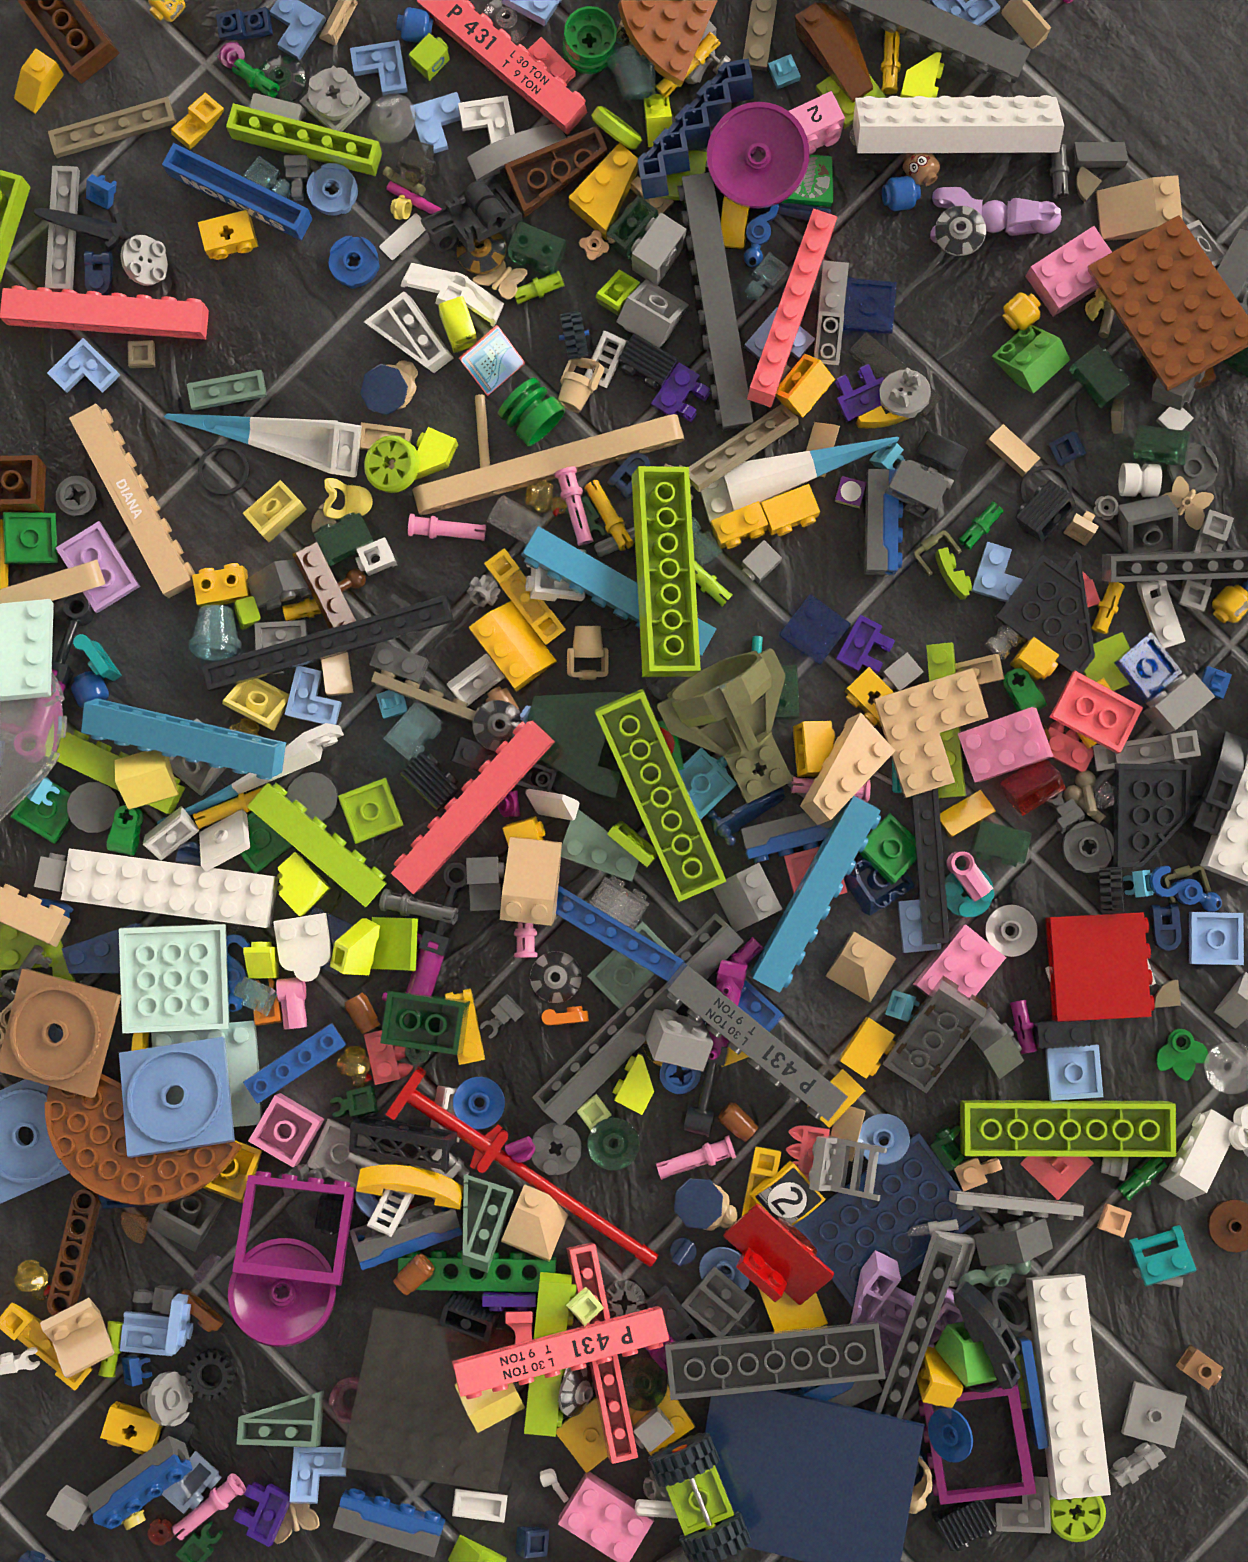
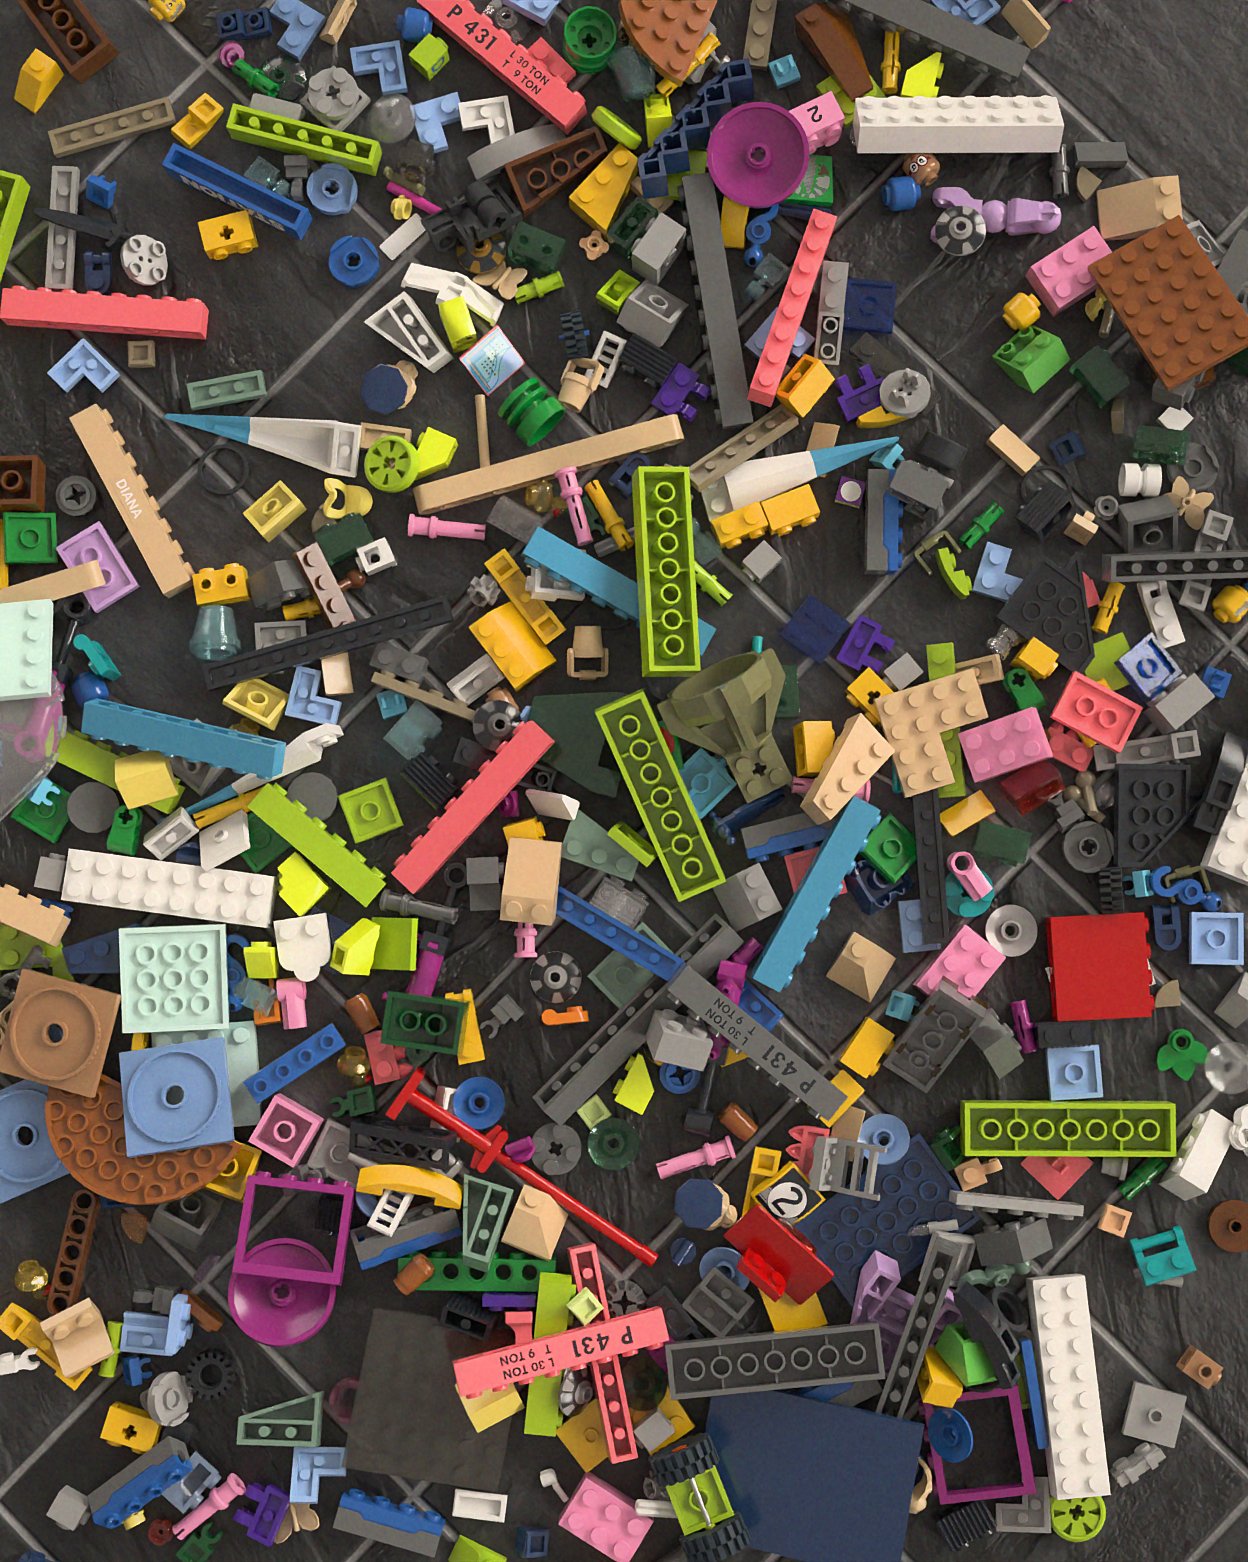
lime slope [234,596,261,630] -> none

